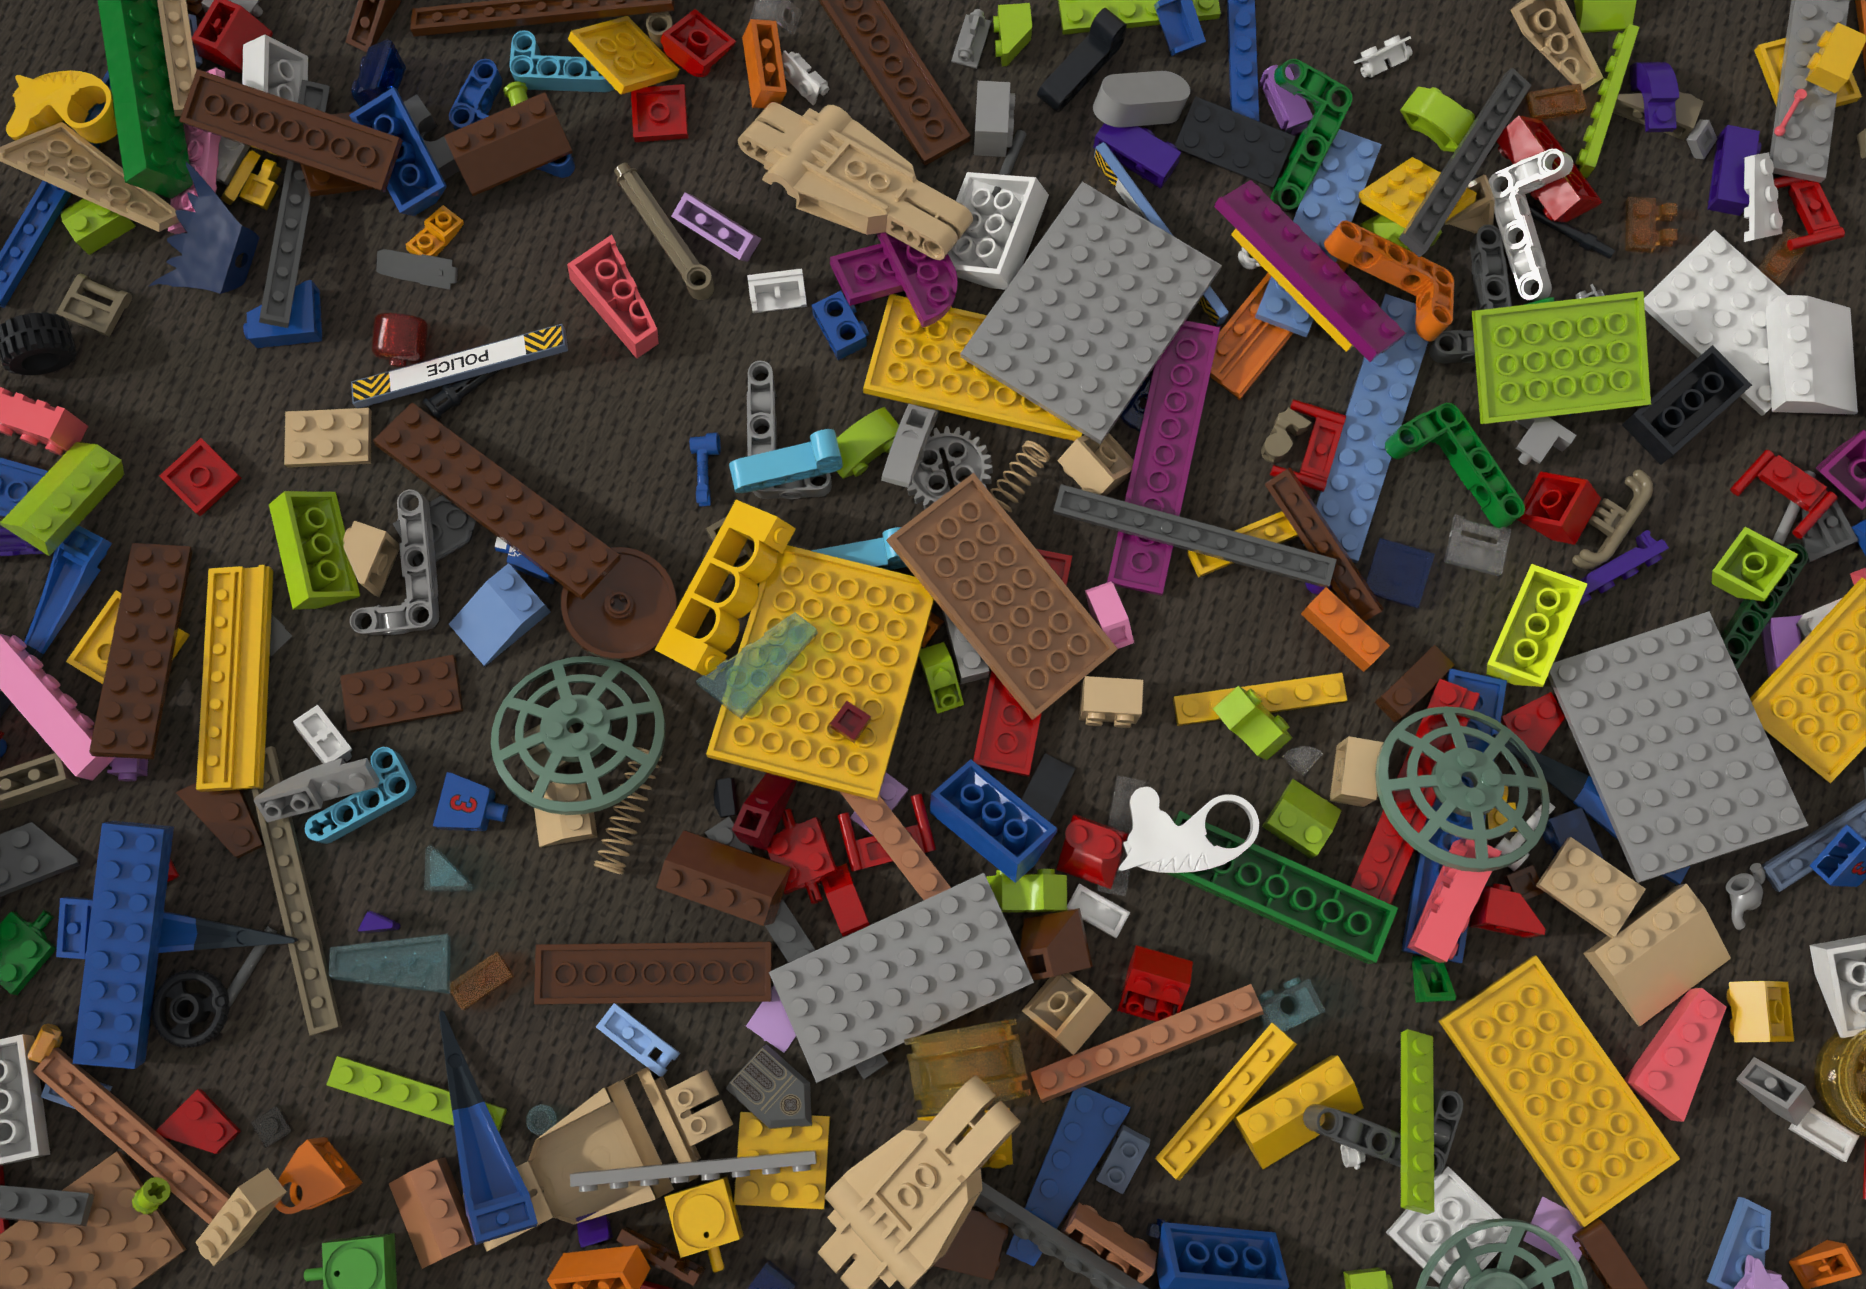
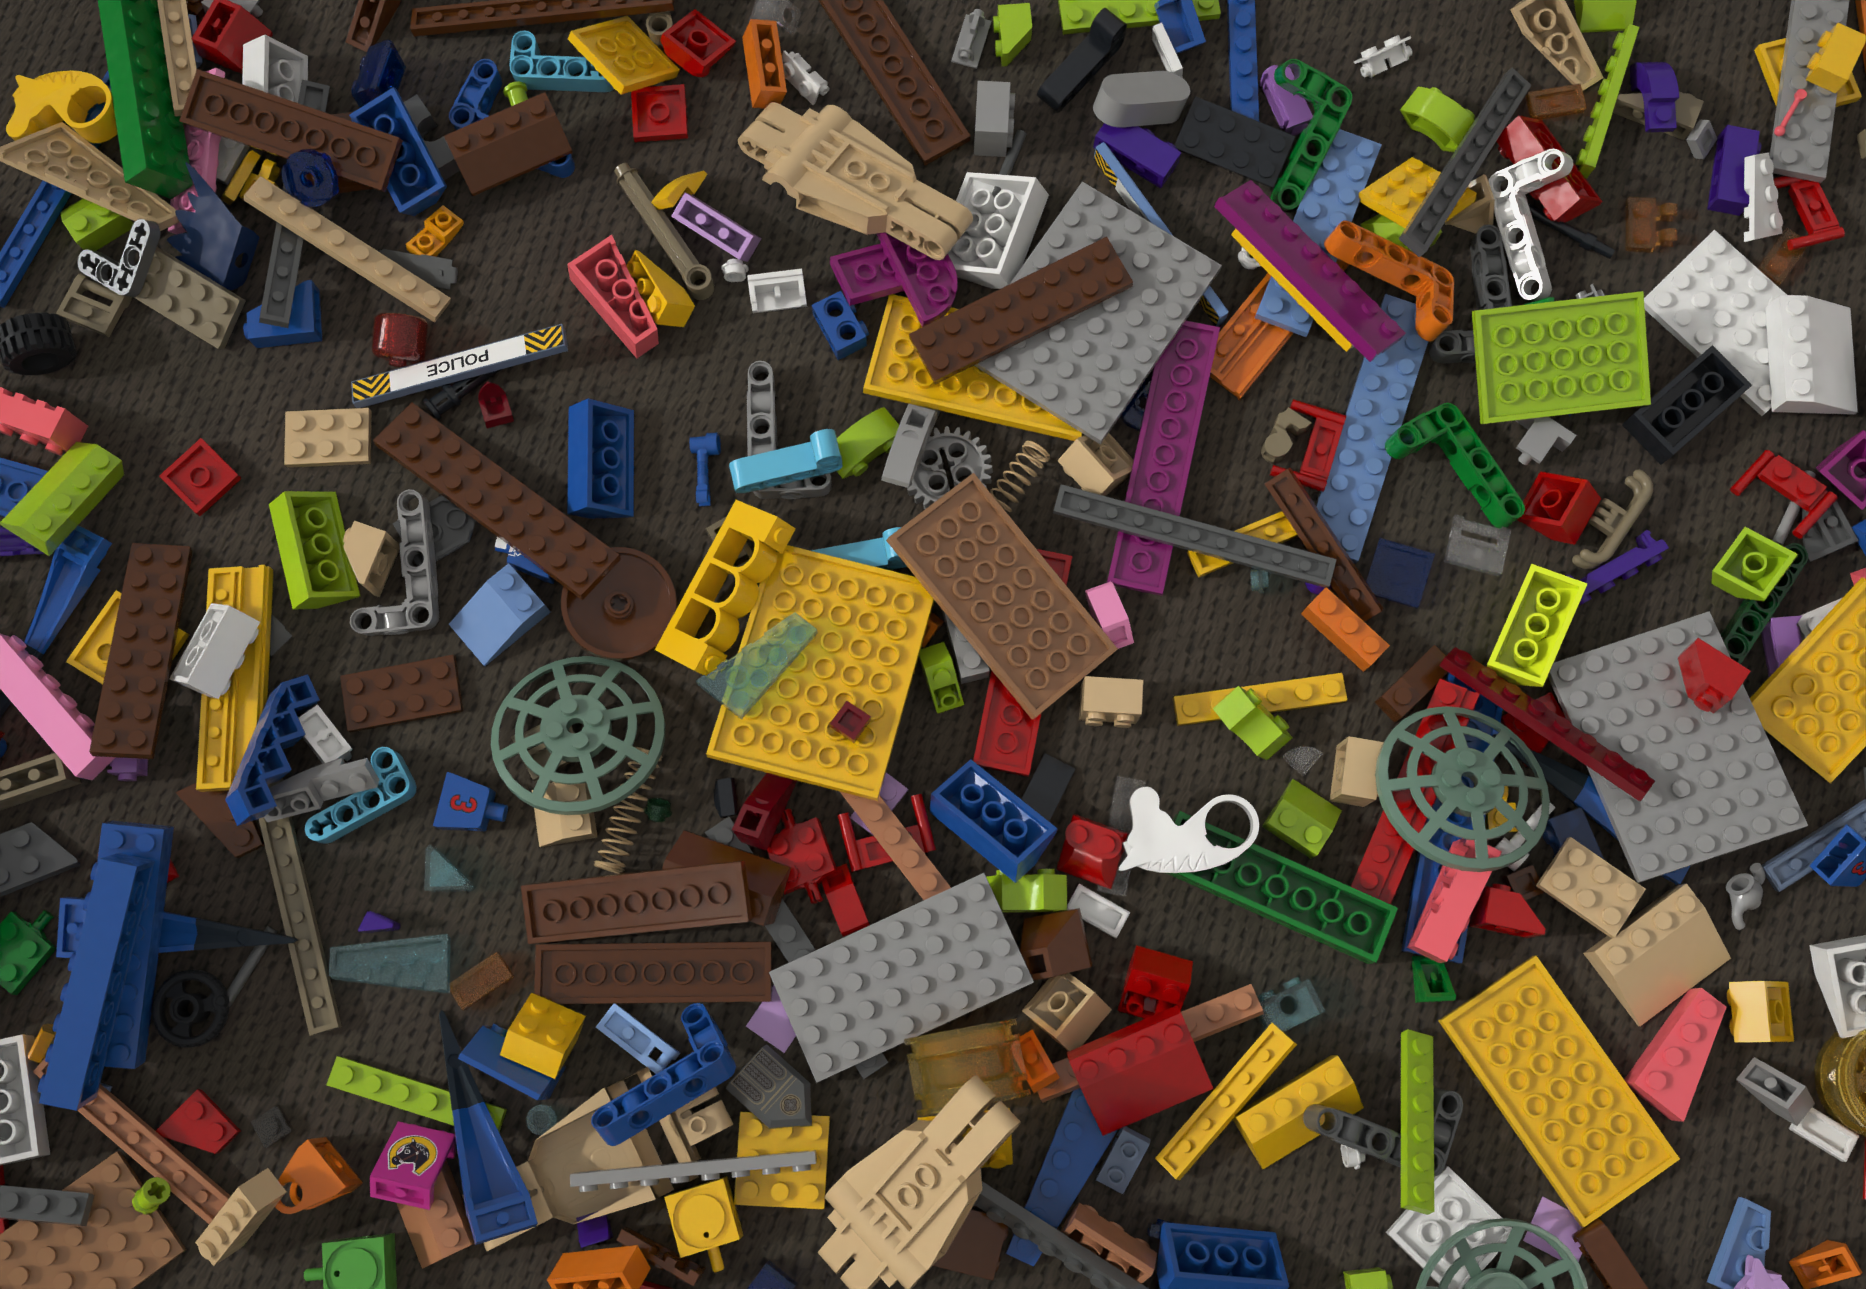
none -> blue brick [38,853,155,1111]
none -> dark grey beam [77,219,160,297]
none -> dark tan plate [134,247,246,349]
none -> white slope [170,603,260,699]
none -> blue brick [225,675,319,826]
none -> tan plate [244,176,451,322]
none -> clear blue plate [282,149,339,207]
none -> dark pink panel [370,1121,456,1210]
none -> blue slope [458,1023,566,1100]
none -> dark red plate [478,381,514,428]
none -> yellow brick [500,993,586,1079]
none -> reddish brown plate [521,860,752,944]
none -> blue slope [567,398,634,519]
none -> blue beam [591,1003,736,1146]
none -> yellow slope [626,250,695,327]
none -> clear green plate [644,798,672,822]
none -> yellow slope [651,171,707,210]
none -> white plate [721,259,749,282]
none -> reddish brown plate [909,236,1133,385]
none -> orange plate [1007,1029,1060,1093]
none -> red slope [1067,1005,1213,1136]
none -> white tile [1152,23,1183,77]
none -> clear light blue plate [1251,568,1269,594]
none -> dark red plate [1439,647,1655,802]
none -> red slope [1678,638,1751,714]

